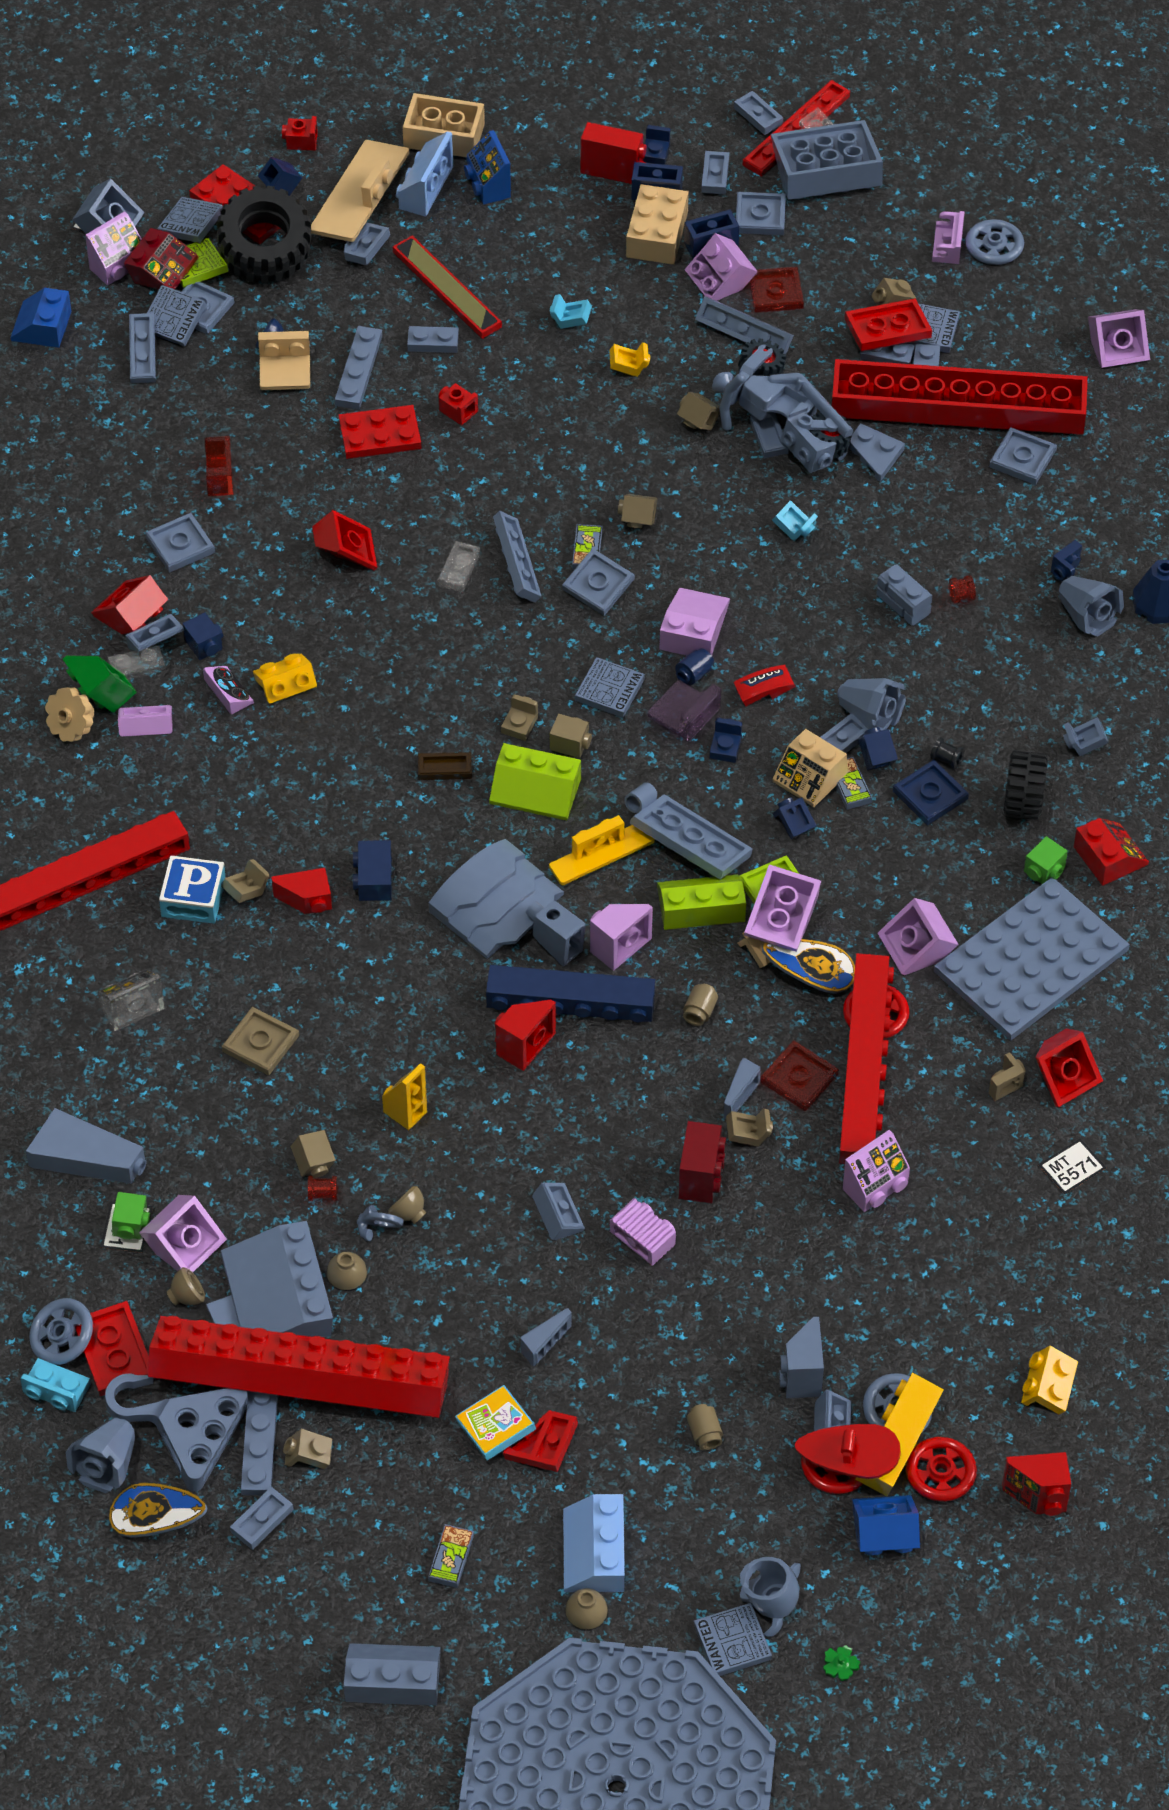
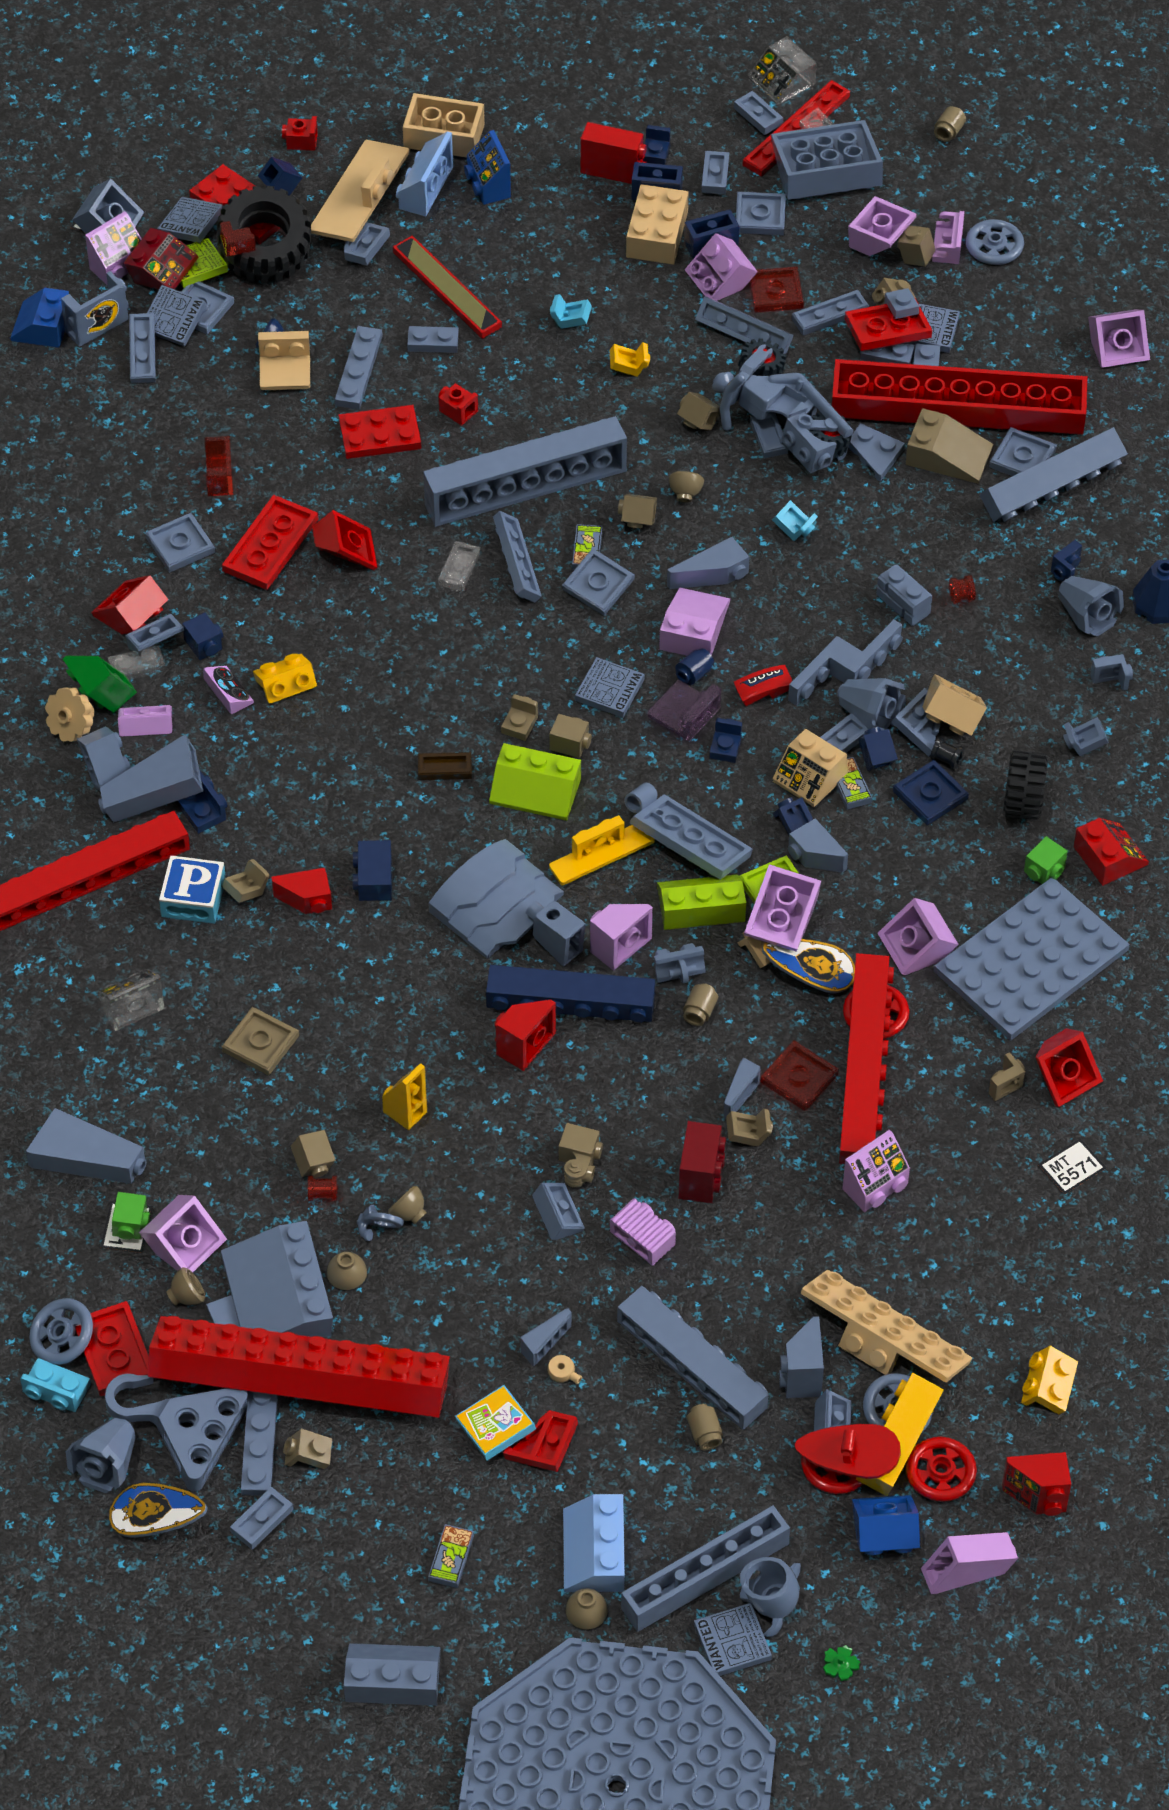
none -> sand blue panel [61,271,129,347]
none -> sand blue brick [77,726,131,792]
none -> sand blue slope [98,735,203,823]
none -> dark blue bracket [175,770,227,834]
none -> clear red panel [220,221,255,257]
none -> red plate [222,494,319,590]
none -> sand blue brick [423,416,627,527]
none -> tan piece [547,1355,582,1384]
none -> dark tan brick [559,1123,603,1188]
none -> sand blue brick [617,1286,768,1430]
none -> sand blue brick [621,1505,790,1632]
none -> sand blue hips [654,943,706,983]
none -> sand blue slope [667,537,749,589]
none -> dark tan brick [669,471,704,503]
none -> clear slope [749,36,817,104]
none -> sand blue bracket [788,619,902,706]
none -> sand blue slope [788,818,848,872]
none -> sand blue tile [792,290,869,336]
none -> tan bracket [801,1270,972,1382]
none -> lavender slope [848,196,916,256]
none -> sand blue bracket [884,288,919,319]
none -> sand blue wing [891,688,940,757]
none -> dark tan brick [898,225,936,267]
none -> dark tan slope [906,408,993,484]
none -> lavender slope [921,1532,1018,1594]
none -> tan slope [922,674,987,736]
none -> dark tan brick [934,106,966,142]
none -> sand blue brick [979,427,1128,522]
none -> sand blue bracket [1090,654,1133,690]

